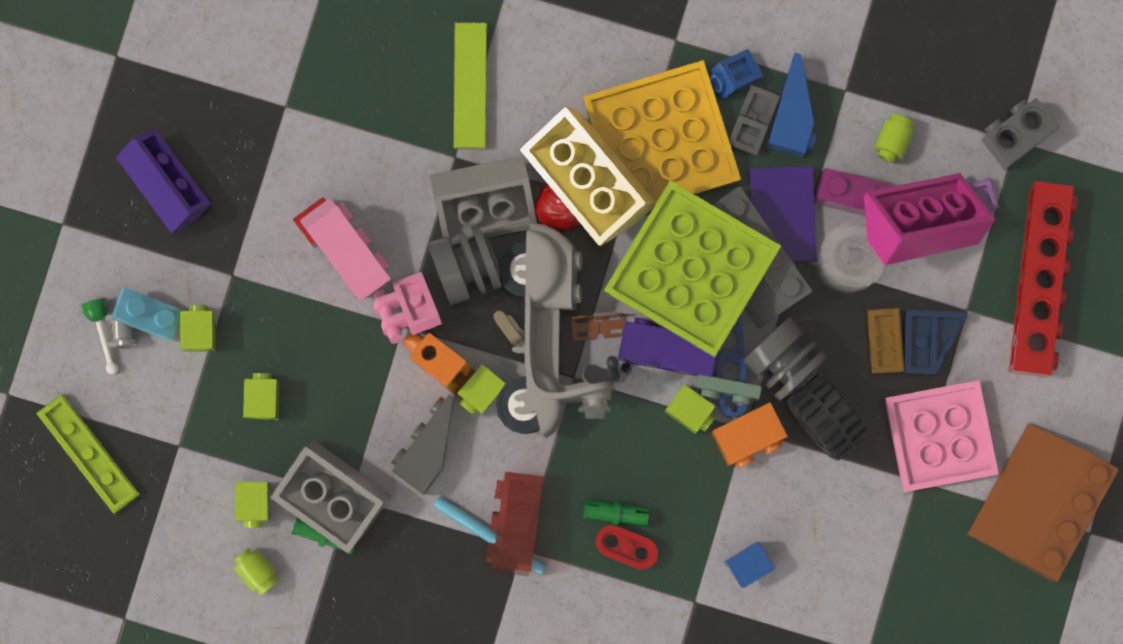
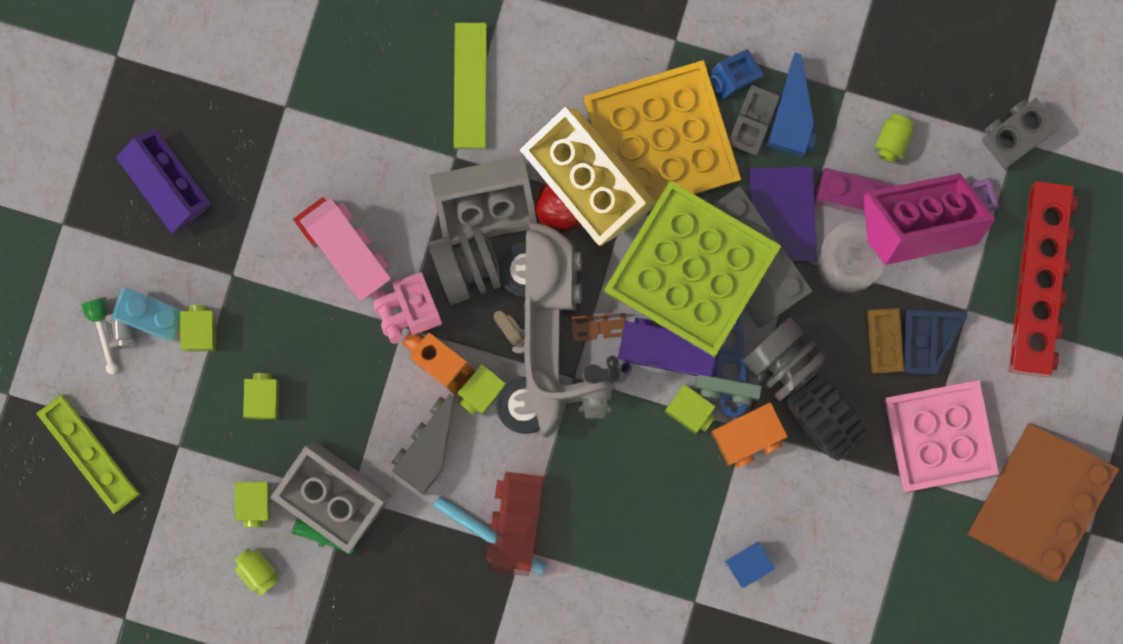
green pin [583,499,649,527] -> none
red plate [596,525,658,570] -> none

